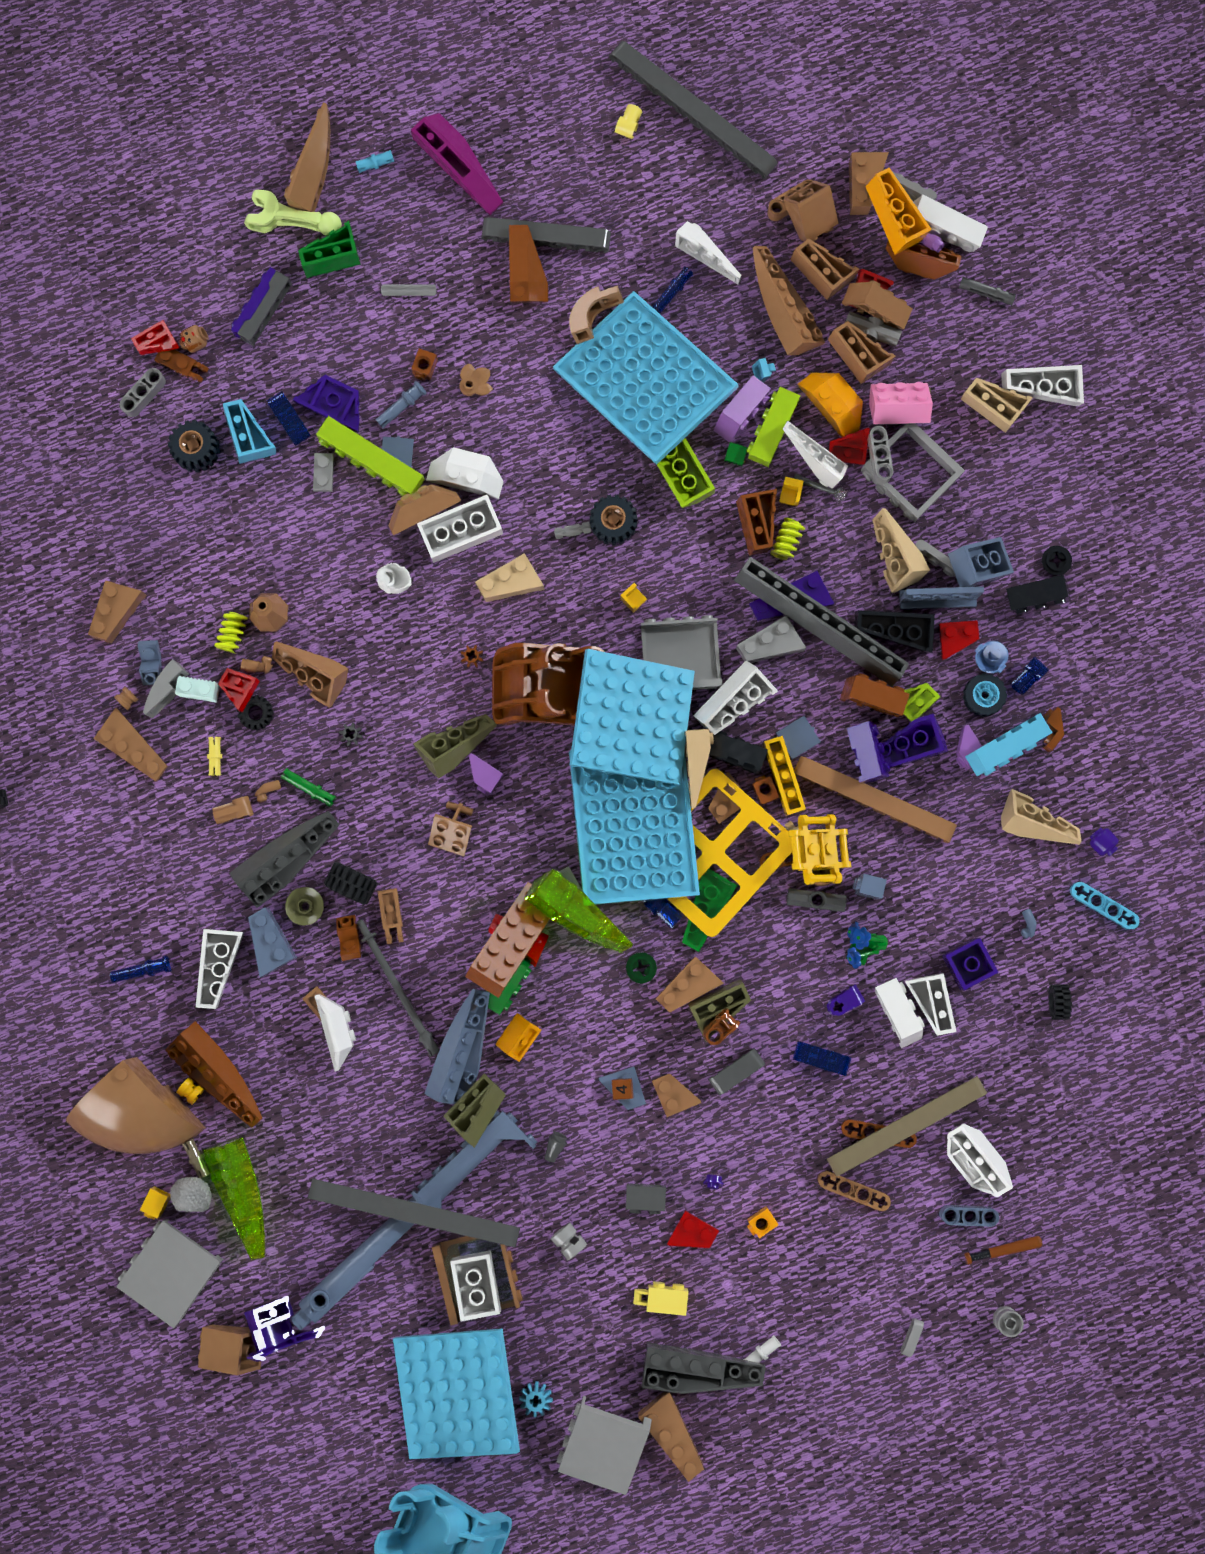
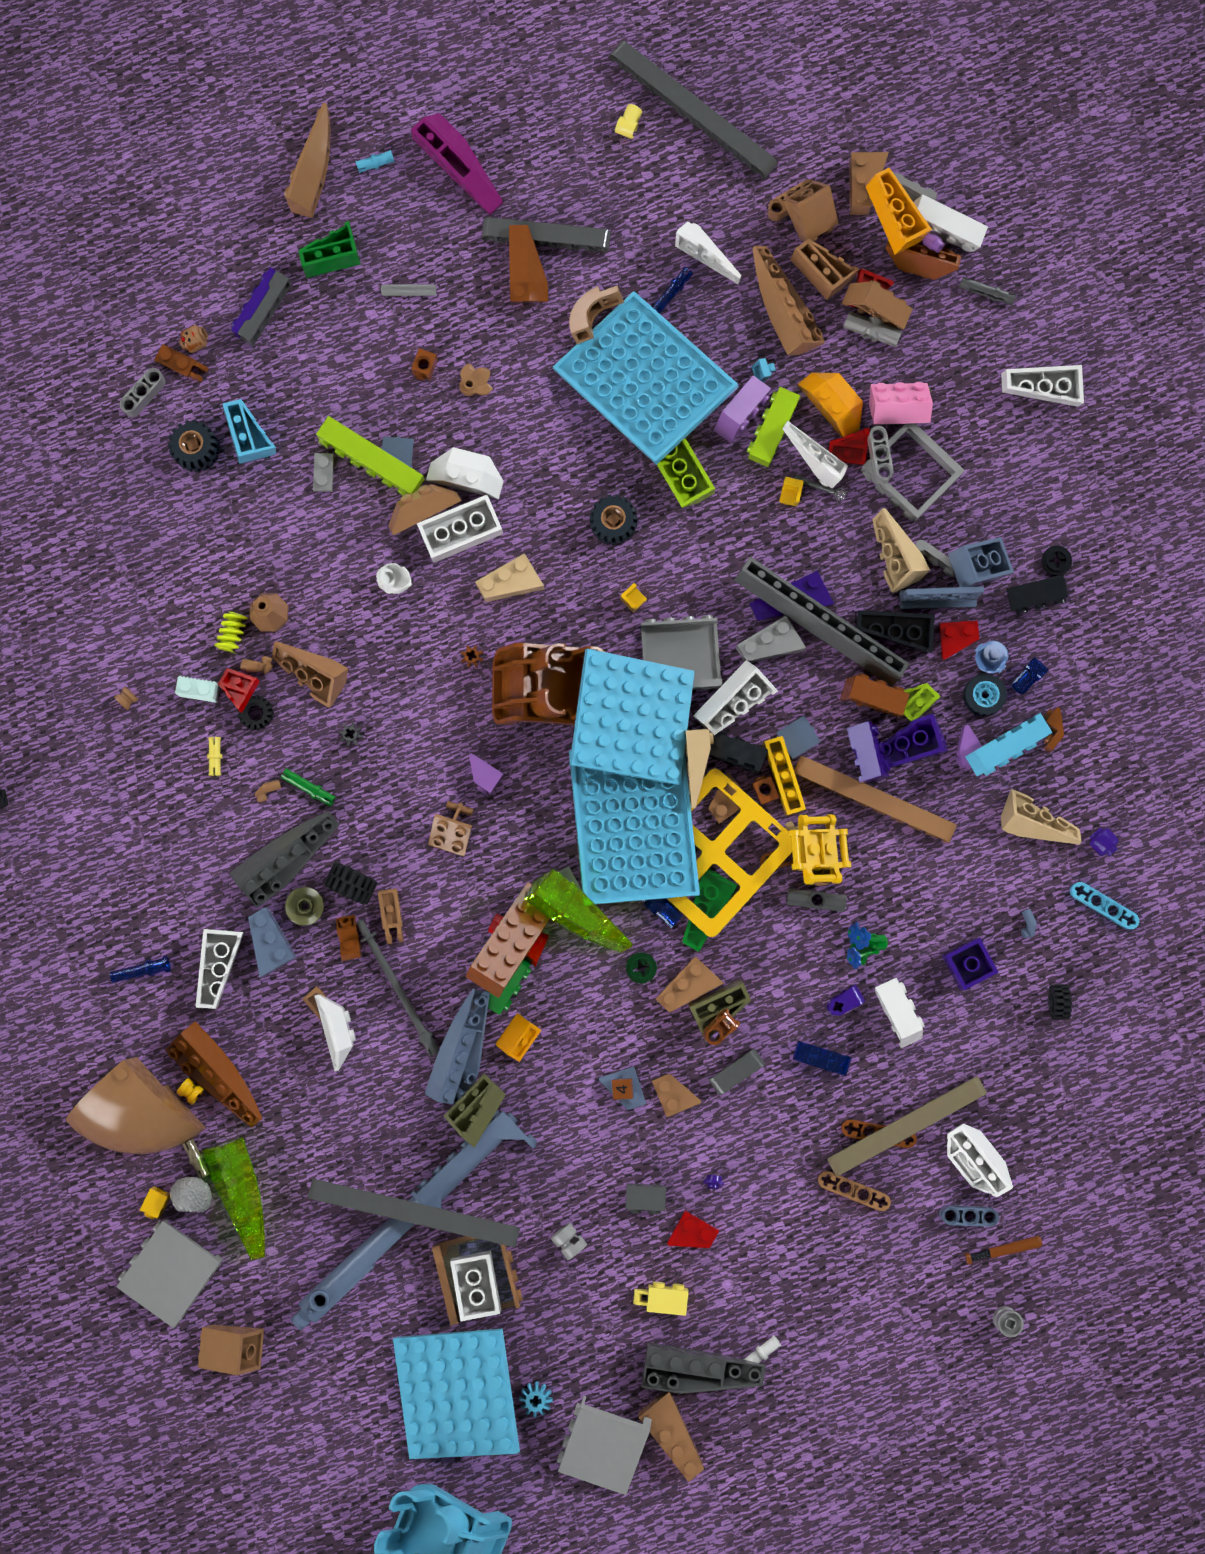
medium nougat wedge [88,580,147,643] -> none
medium nougat wing [93,708,168,782] -> none
red wing [131,320,180,355] -> none
sand blue slope [138,640,162,685] -> none
light grey slope [143,659,189,719] -> none
medium nougat piece [212,796,254,824] -> none
yellowish green piece [244,190,342,236] -> none
dark purple piece [244,1296,325,1362] -> none
clear blue beam [266,391,311,446] -> none
dark purple wing [293,375,360,433] -> none
sand blue pin [375,381,427,428] -> none
olive wedge [413,714,497,779] -> none
dark grey cone [544,1131,567,1163] -> none
light grey axle [554,522,591,539] -> none
green tile [724,442,748,466] -> none
dark orange wedge [736,489,777,556] -> none
light orange brick [747,1206,779,1238] -> none
neon yellow piece [770,517,805,560] -> none
medium nougat wedge [828,321,896,384] -> none
sand blue brick [852,874,887,900] -> none
light grey beam [901,1318,924,1357] -> none
white wedge [905,973,956,1036] -> none
tan wedge [961,378,1033,433] -> none

